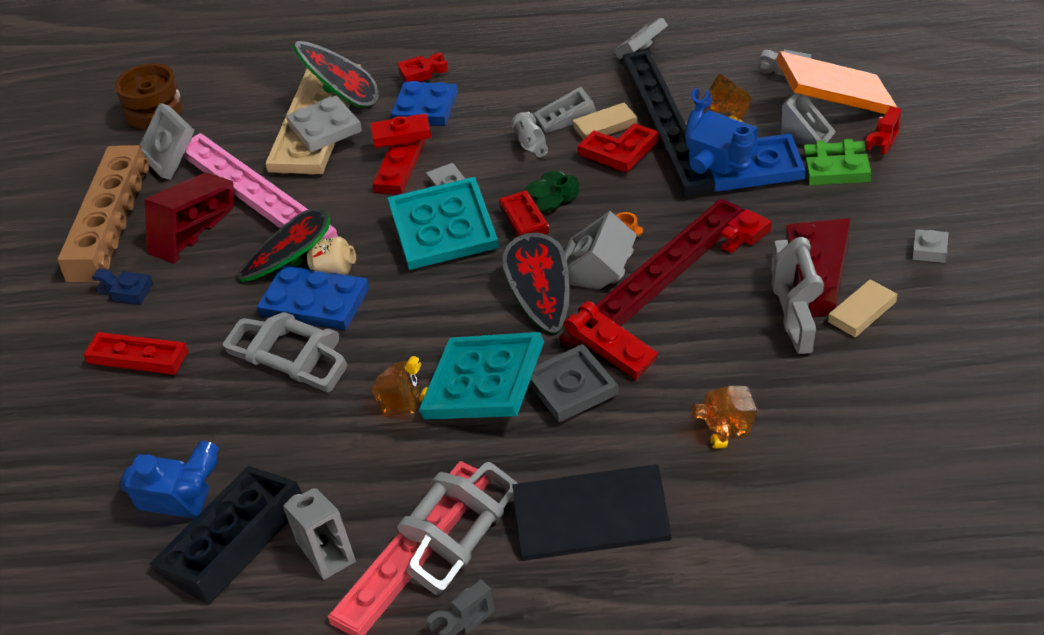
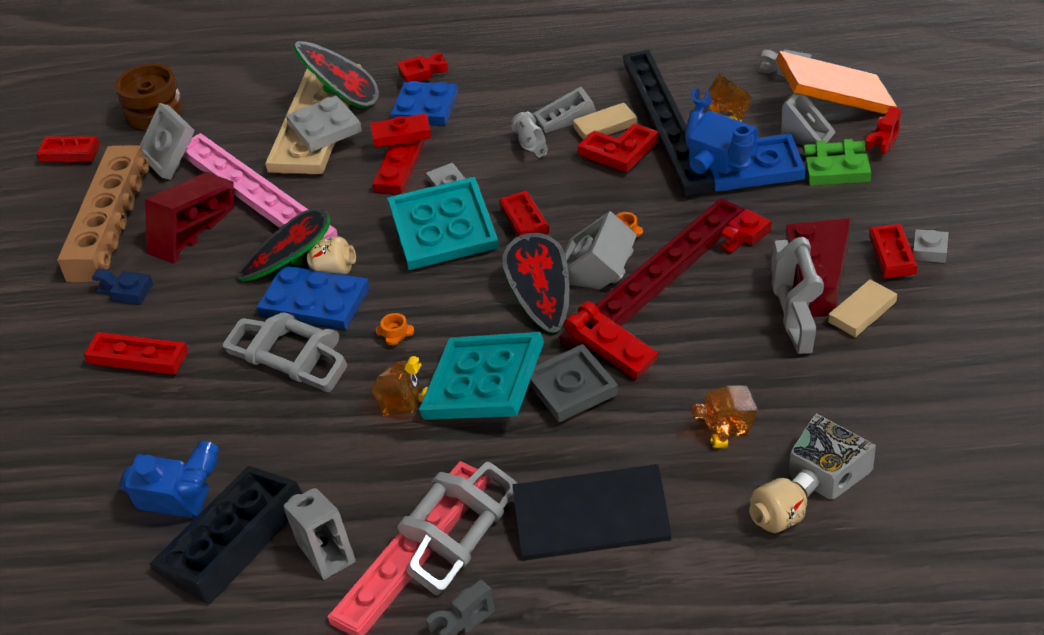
dark green plate [523,171,579,213] -> none
light grey plate [614,17,668,59] -> none
none -> red plate [36,136,100,162]
none -> orange plate [376,313,414,345]
none -> tan head [749,478,807,533]
none -> torso [789,413,876,499]
none -> red plate [869,224,918,278]

